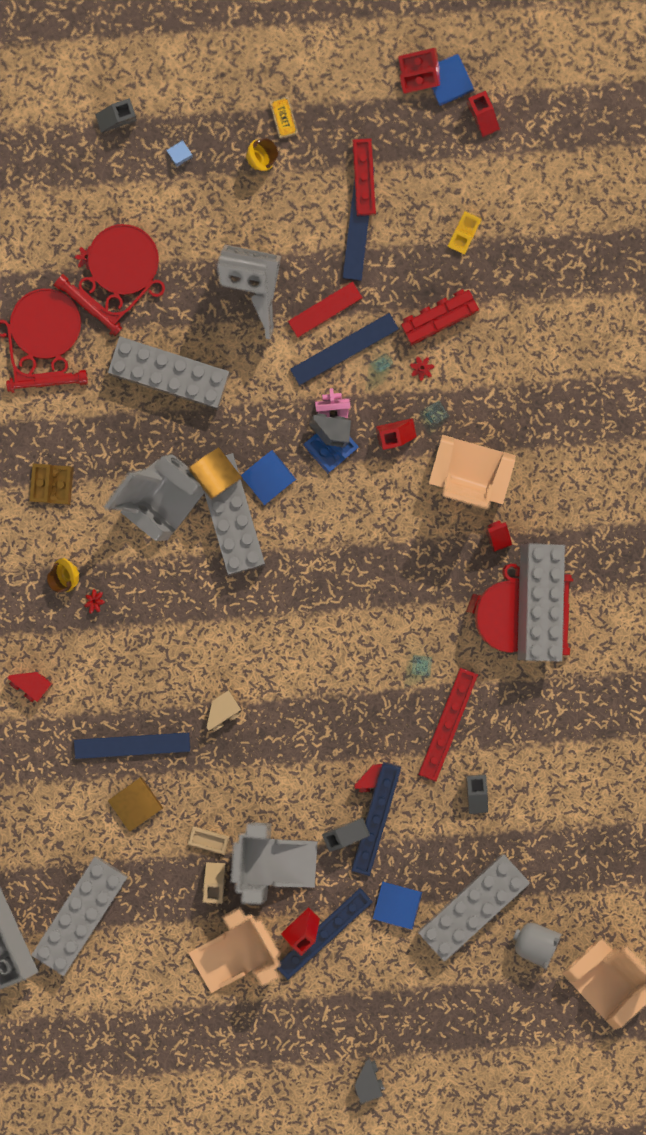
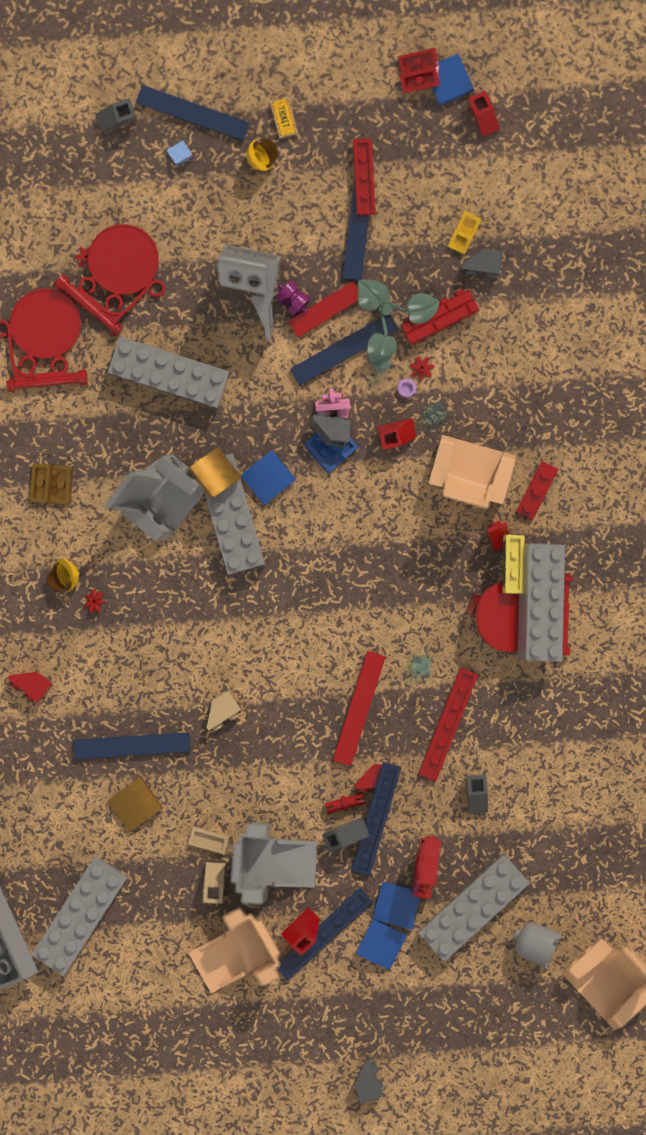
none -> dark blue tile [136,85,250,141]
none -> magenta wheel [275,280,311,317]
none -> red pin [325,792,365,815]
none -> red tile [333,651,386,766]
none -> blue slope [356,919,407,970]
none -> sand green plant [357,280,439,364]
none -> lavender tile [397,379,416,398]
none -> red window [411,836,441,899]
none -> dark grey slope [461,249,503,279]
none -> light yellow plate [503,535,524,594]
none -> red plate [516,461,559,521]

